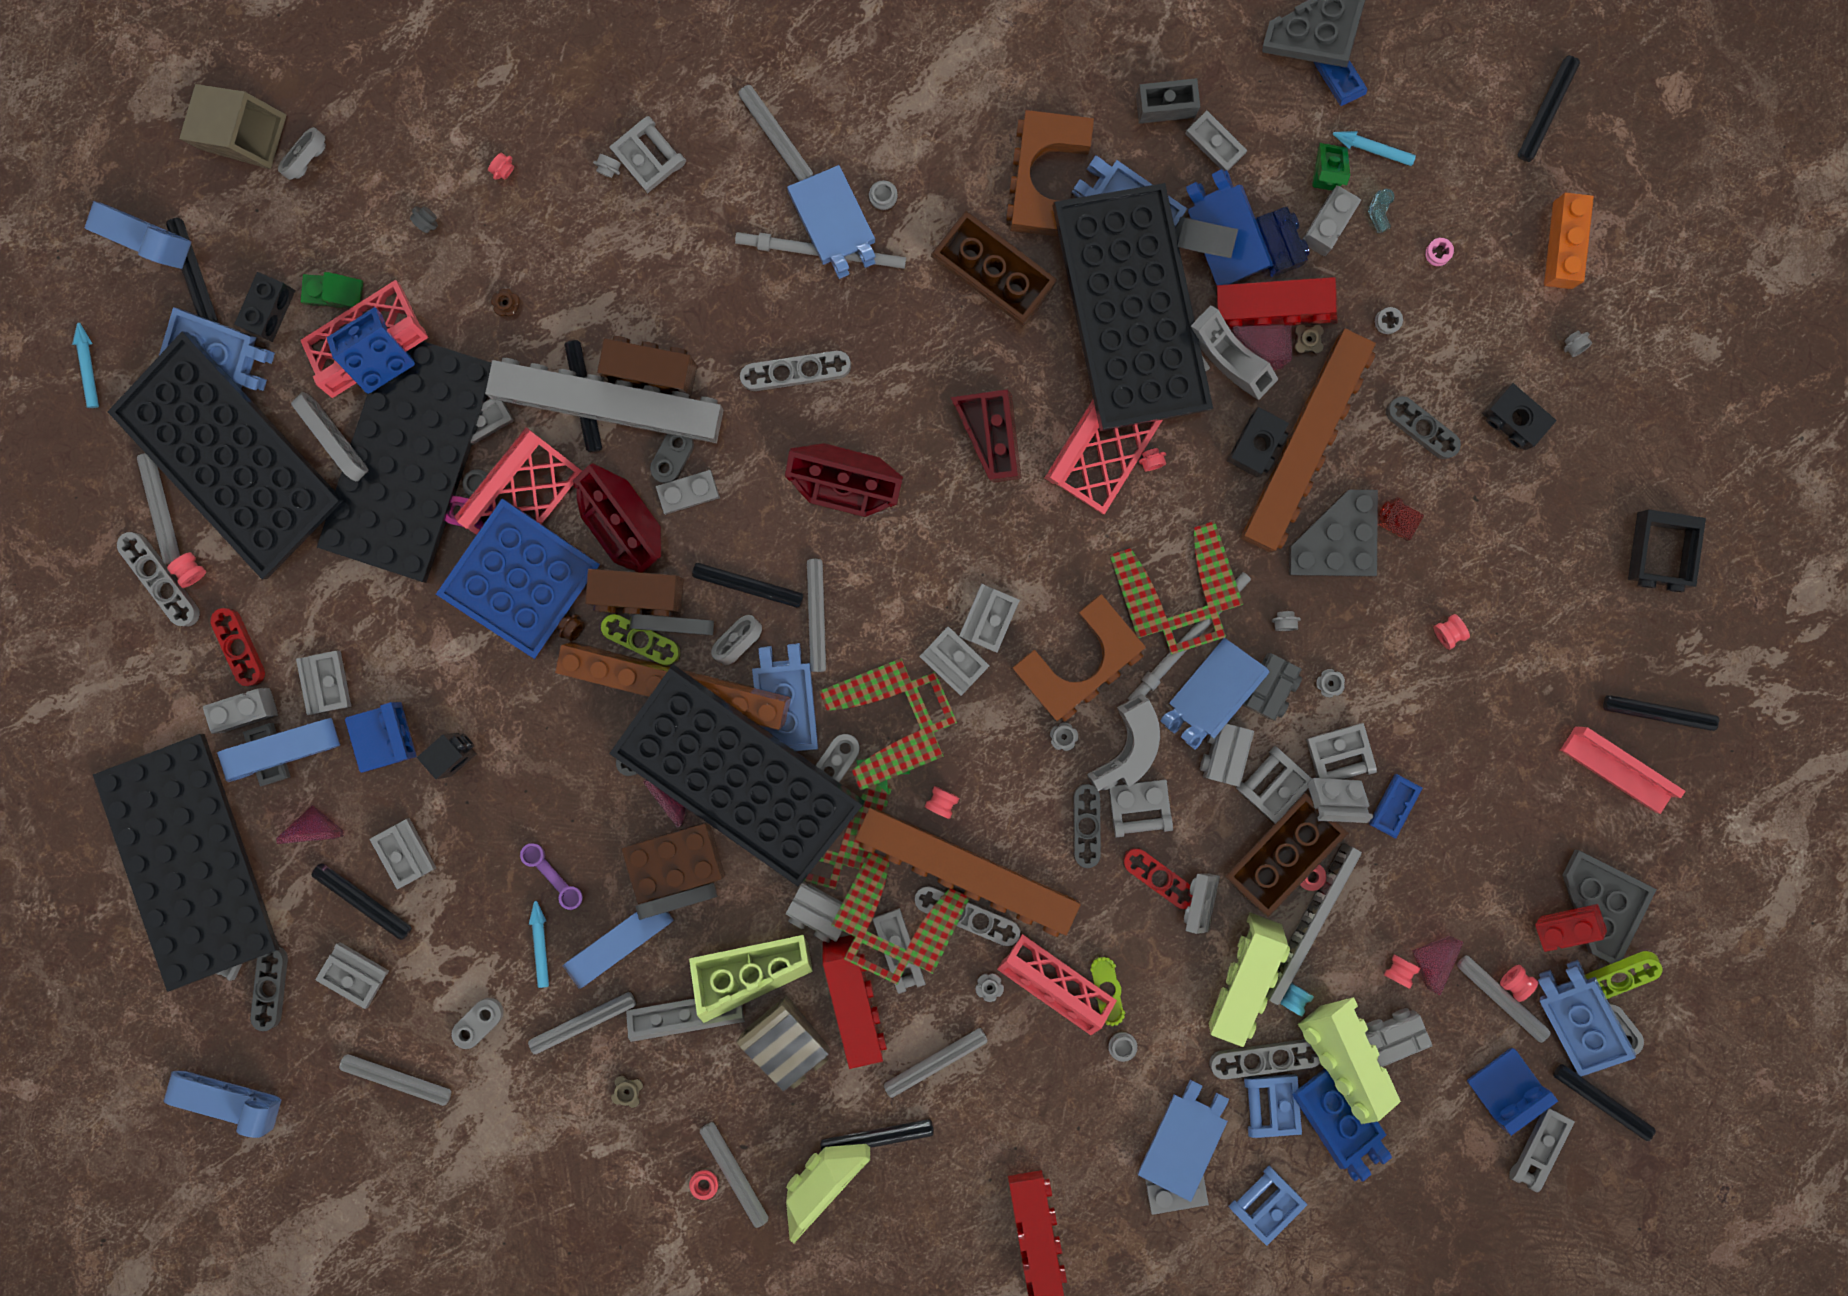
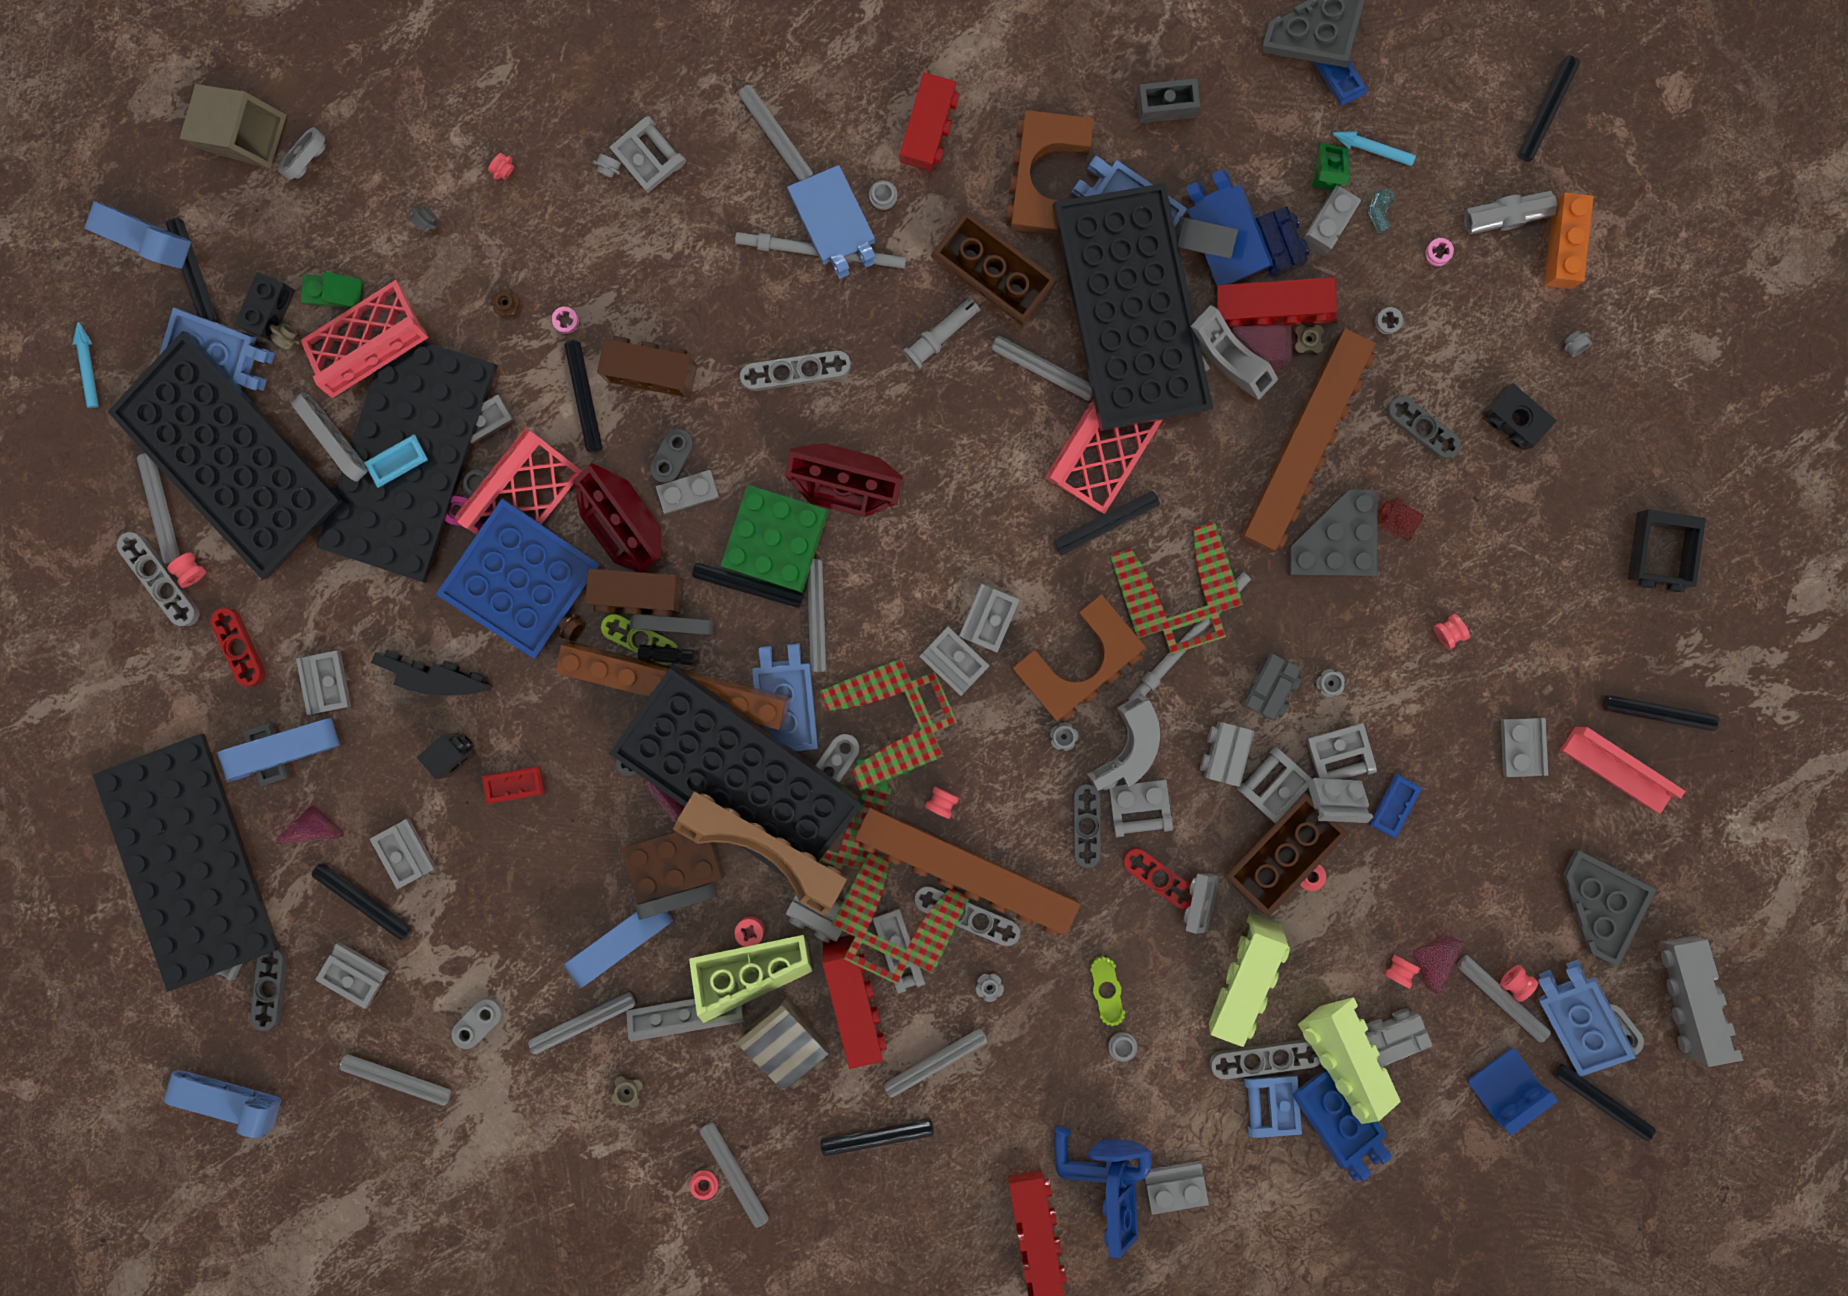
light grey brick [203,688,278,734] -> none
blue bracket [326,307,415,394] -> none
blue bracket [345,702,417,772] -> none
light grey brick [485,358,724,443] -> none
medium lavender bar [520,843,583,910] -> none
medium azure piece [528,901,549,988] -> none
light grey plate [711,615,762,666] -> none
yellowish green wedge [786,1144,870,1243] -> none
dark red wedge [950,389,1022,483] -> none
coral fence [997,934,1117,1035] -> none
medium blue tile [1137,1080,1229,1202] -> none
coral plate [1139,448,1166,472] -> none
medium blue tile [1160,638,1270,749] -> none
light grey plate [1185,111,1247,171] -> none
black brick [1227,407,1289,477] -> none
medium blue plate [1229,1165,1308,1246] -> none
light grey tile [1266,843,1362,1005] -> none
light grey plate [1272,611,1301,631] -> none
medium azure wheel [1280,983,1314,1017] -> none
light grey plate [1509,1108,1575,1192] -> none
red brick [1535,904,1607,952] -> none
lime beam [1585,951,1663,999] -> none
none -> dark tan plate [269,323,301,350]
none -> medium azure tile [364,434,428,488]
none -> black slope [371,649,493,695]
none -> red plate [482,766,545,804]
none -> bright pink bush [552,306,579,334]
none -> black axle [637,644,695,665]
none -> medium nougat arch [673,792,847,916]
none -> green plate [721,485,829,593]
none -> coral wheel [734,916,765,947]
none -> red brick [899,72,960,172]
none -> light grey pin [902,297,980,370]
none -> light grey axle [991,336,1093,401]
none -> black axle [1054,491,1160,555]
none -> blue plate [1054,1126,1151,1258]
none -> light grey piece [1464,191,1557,235]
none -> light grey plate [1500,718,1548,777]
none -> light grey wedge [1661,936,1743,1067]

